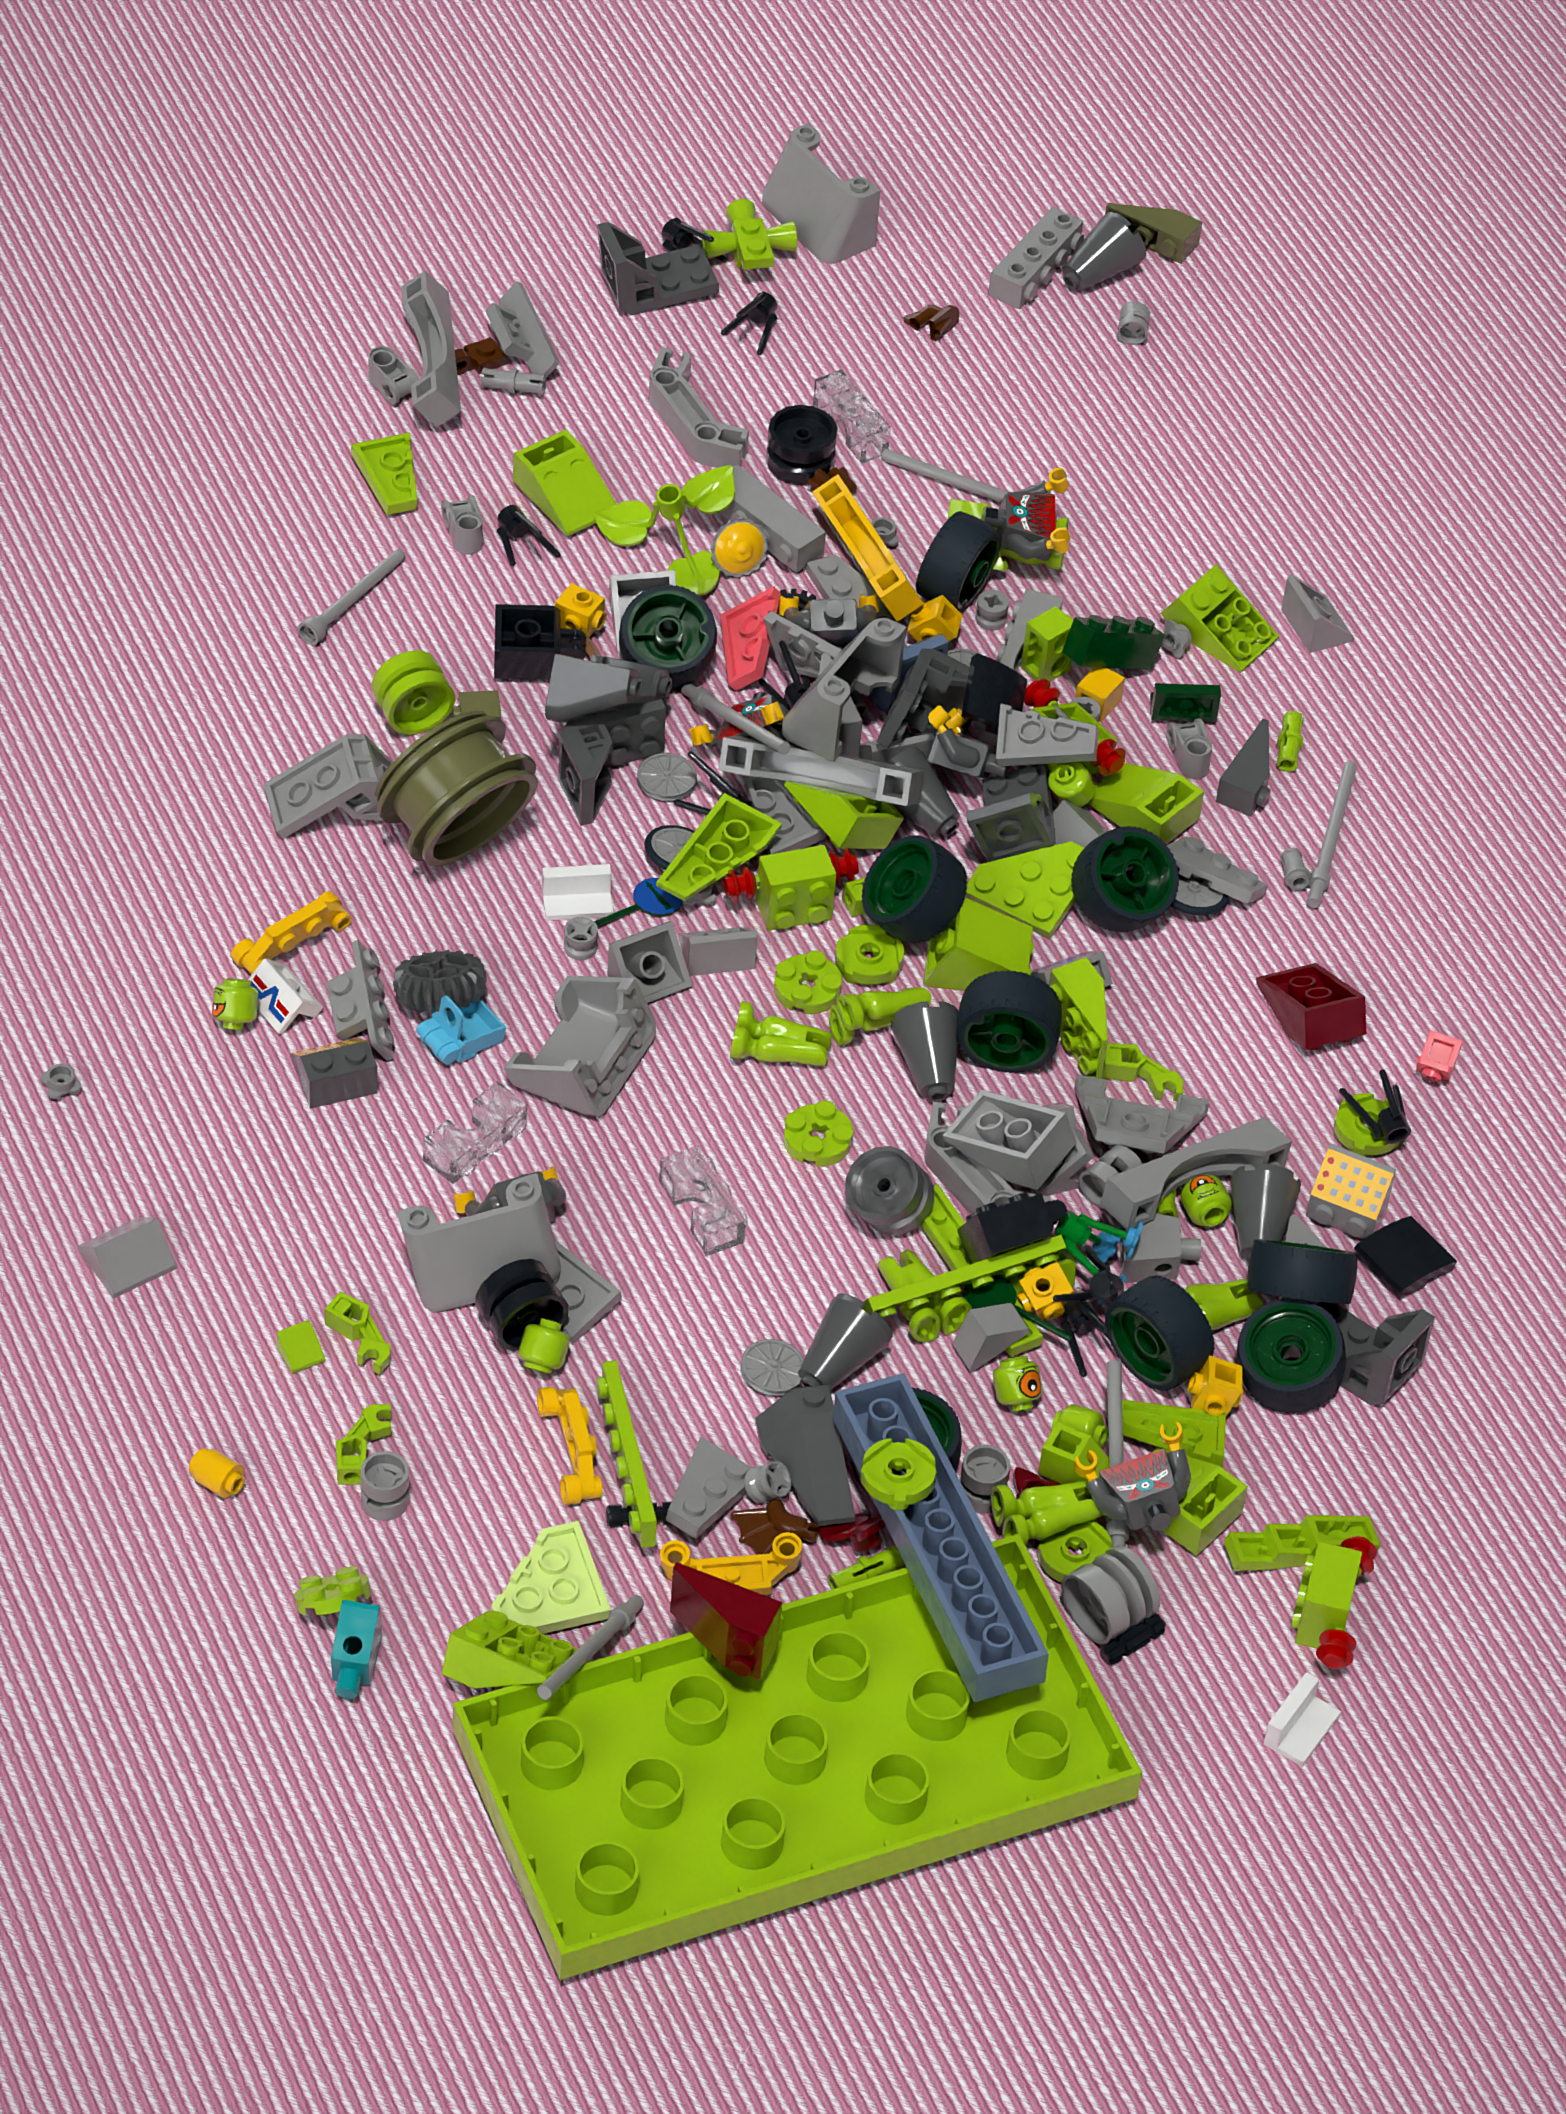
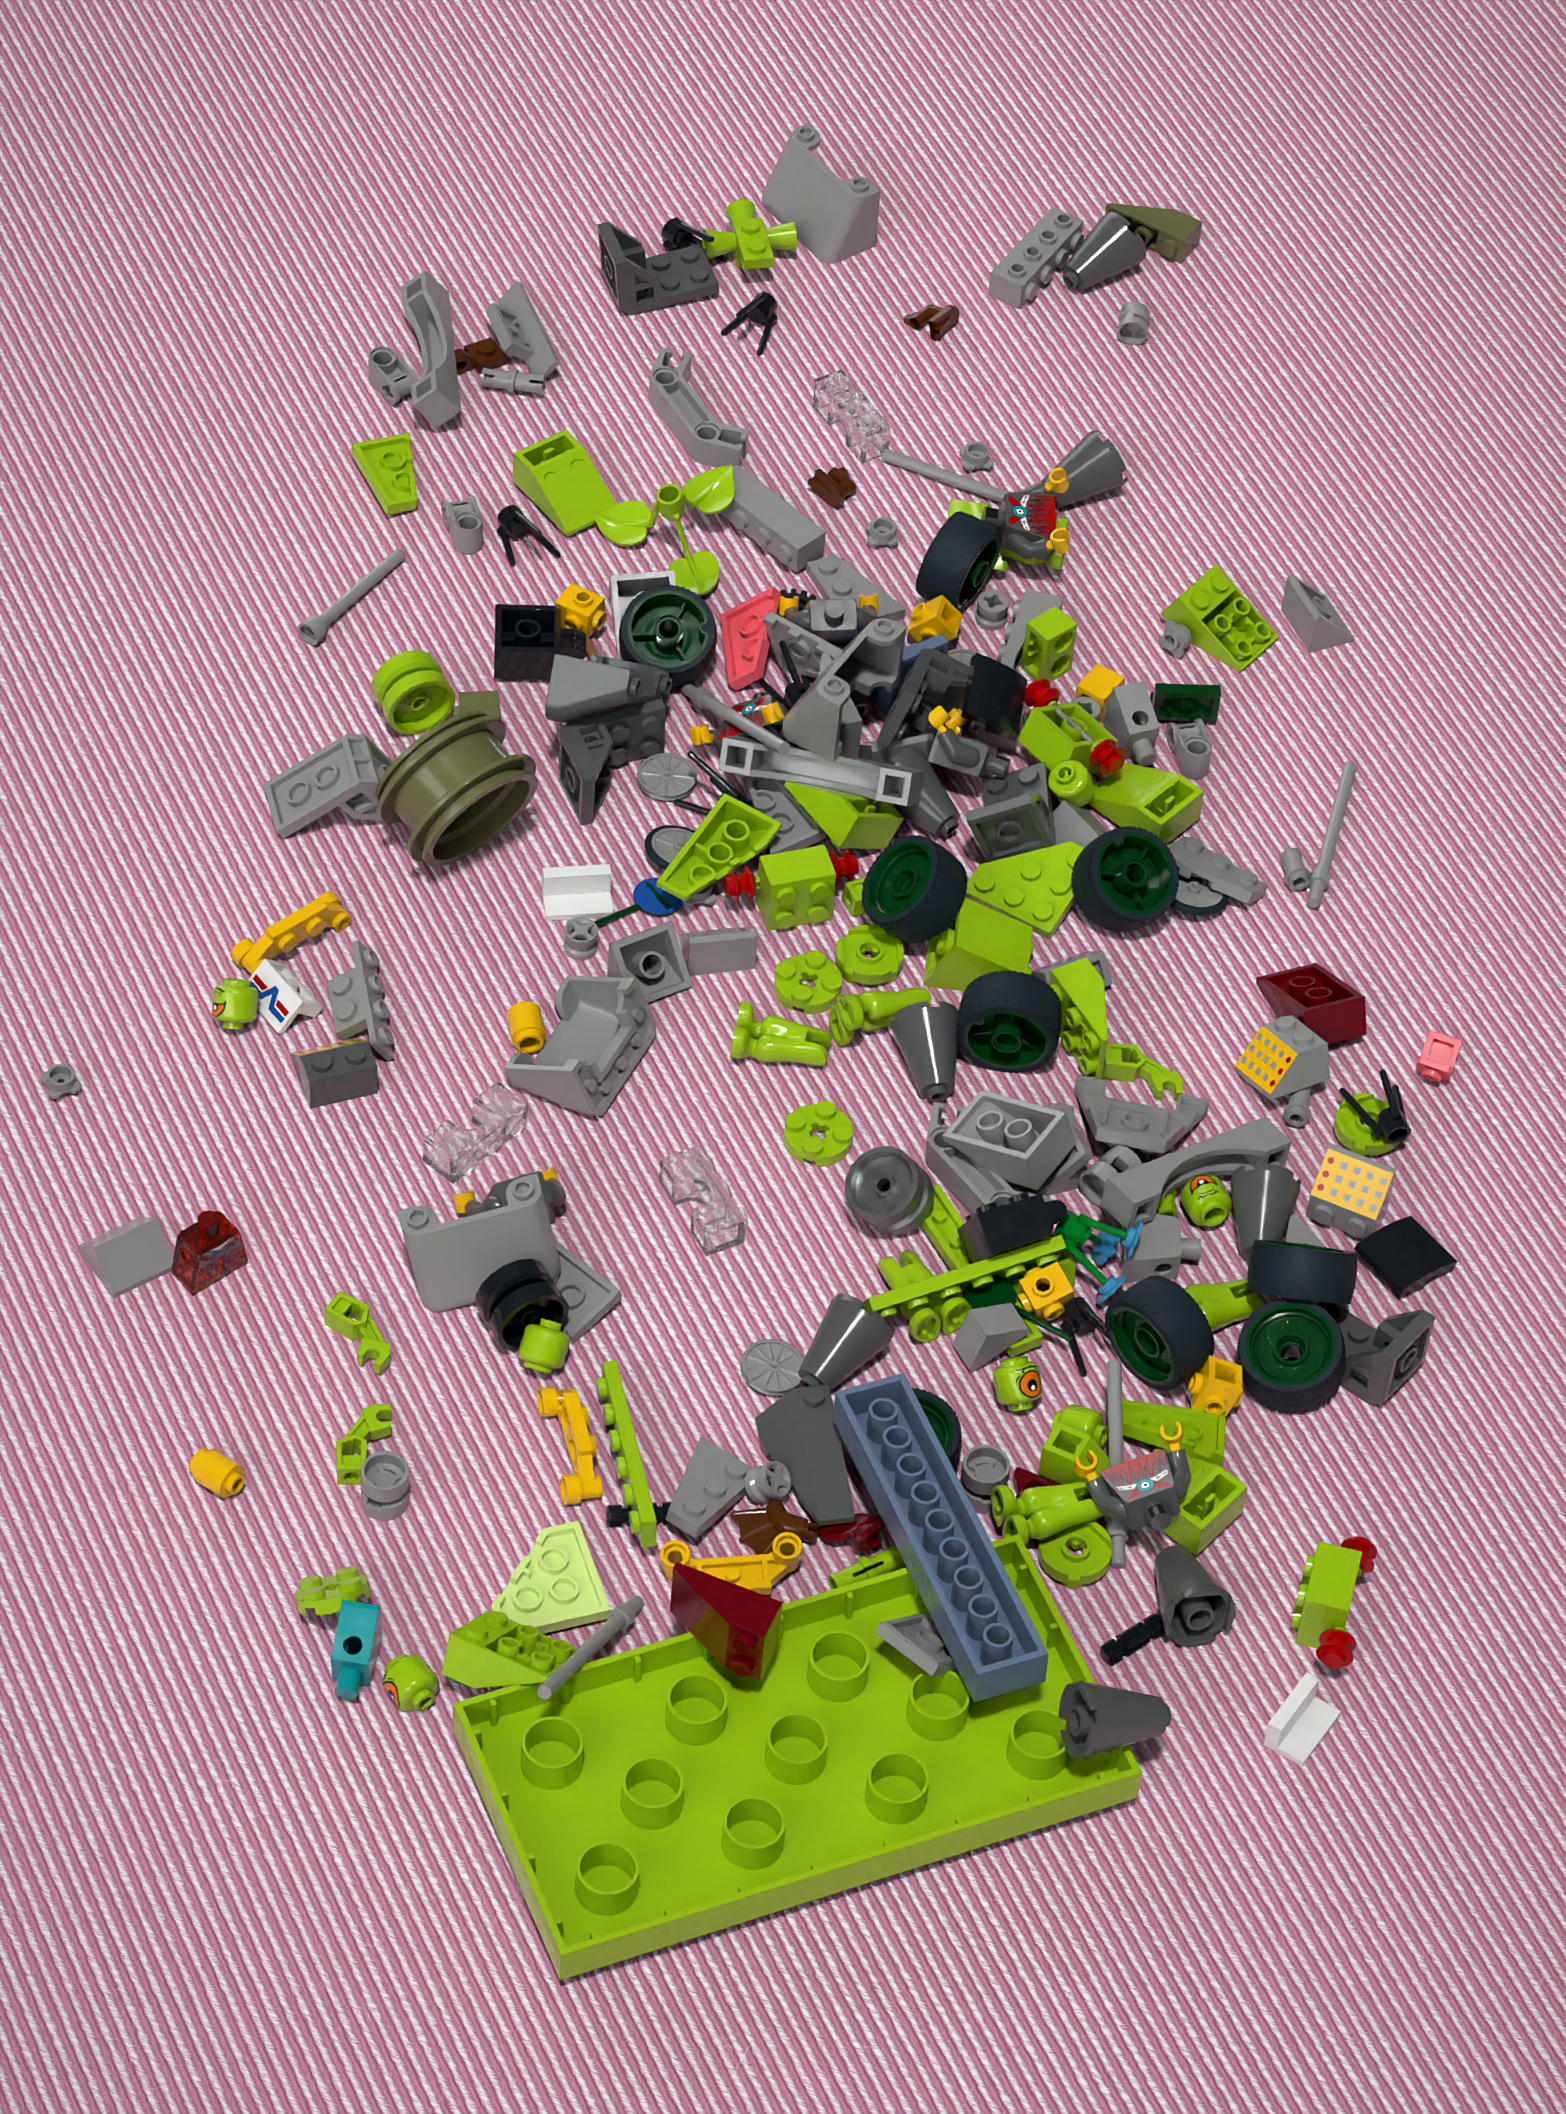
lime slope [277,1320,325,1374] -> none
dark grey gear [393,949,487,1014] -> none
medium azure piece [416,995,506,1065] -> none
yellow piece [710,517,769,579] -> none
black wheel [766,405,838,485] -> none
yellow arch [812,474,924,622] -> none
lime plate [861,1438,937,1511] -> none
light grey wing [996,704,1099,766] -> none
black plant [1053,1245,1124,1302] -> none
light grey wheel [1061,1545,1160,1644] -> none
dark green brick [1062,615,1165,669] -> none
dark grey slope [1216,719,1271,817] -> none
lime slope [1224,1515,1381,1571] -> none
lime pin [1276,711,1304,772] -> none
none -> clear red torso [171,1210,248,1296]
none -> lime head [382,1654,440,1711]
none -> yellow brick [507,1001,546,1053]
none -> light grey plate [876,1613,958,1677]
none -> light grey plate [959,441,994,471]
none -> dark grey cone [1040,430,1128,509]
none -> dark grey cone [1059,1681,1171,1759]
none -> light grey torso [1103,681,1160,766]
none -> dark grey cone [1155,1545,1236,1647]
none -> light grey slope [1235,1015,1330,1100]
none -> light grey pin [1283,1086,1312,1127]

